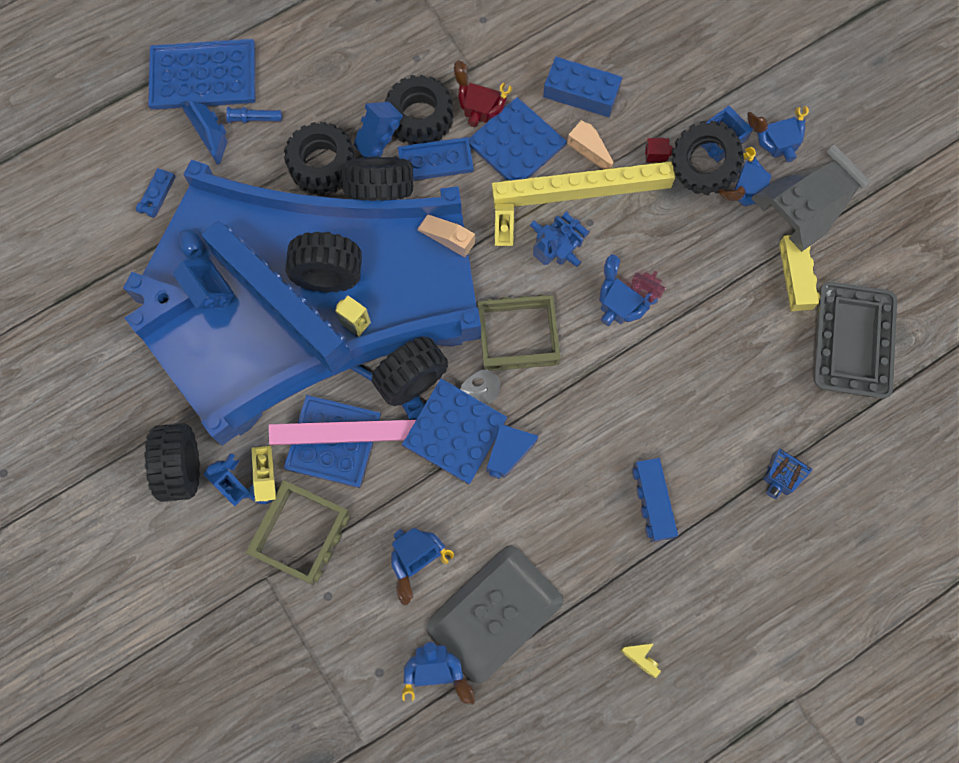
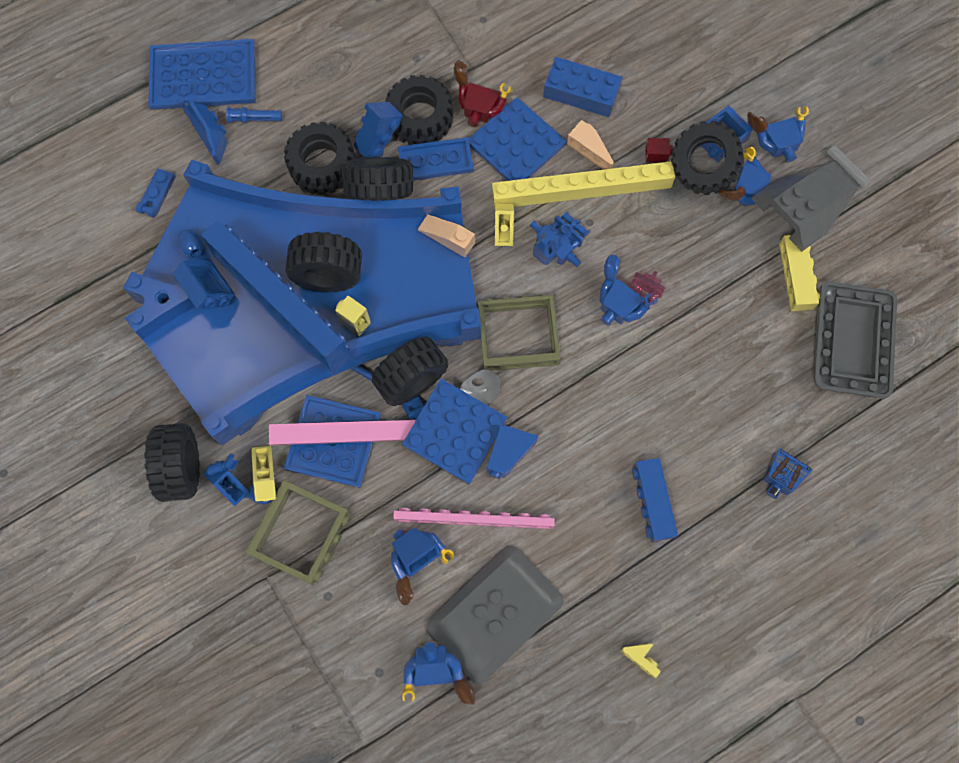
none -> bright pink plate [393,508,555,529]

